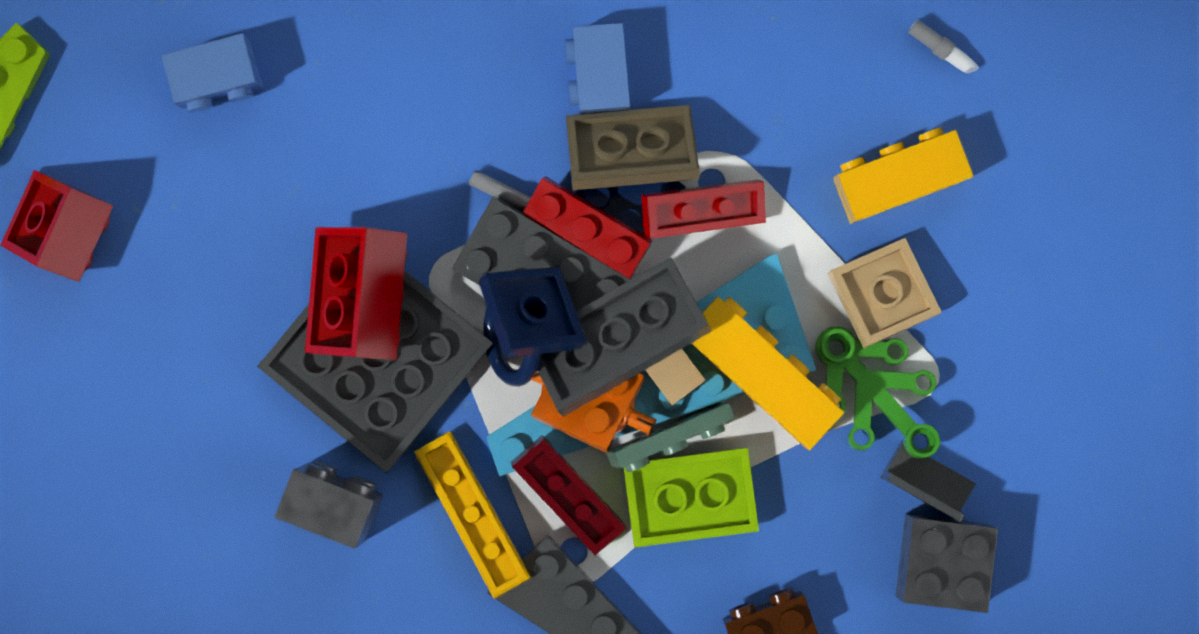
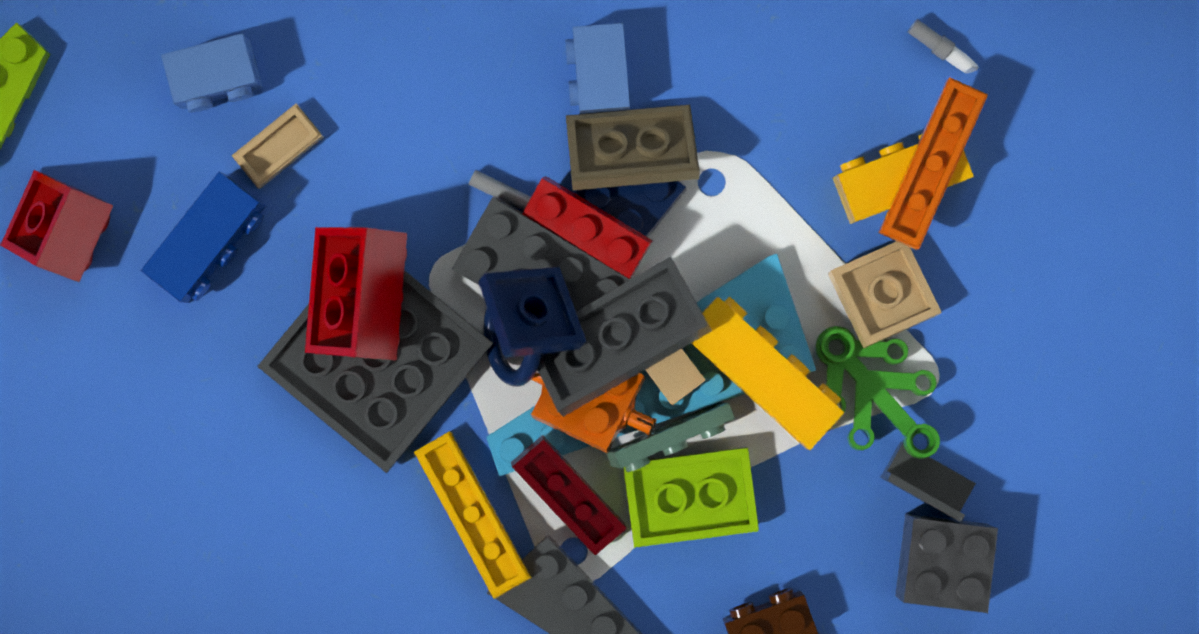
flat silver brick [274,460,383,549] -> none
red plate [641,179,766,239] -> none
none -> blue brick [140,171,266,303]
none -> tan tile [231,104,324,189]
none -> orange tile [878,77,988,250]

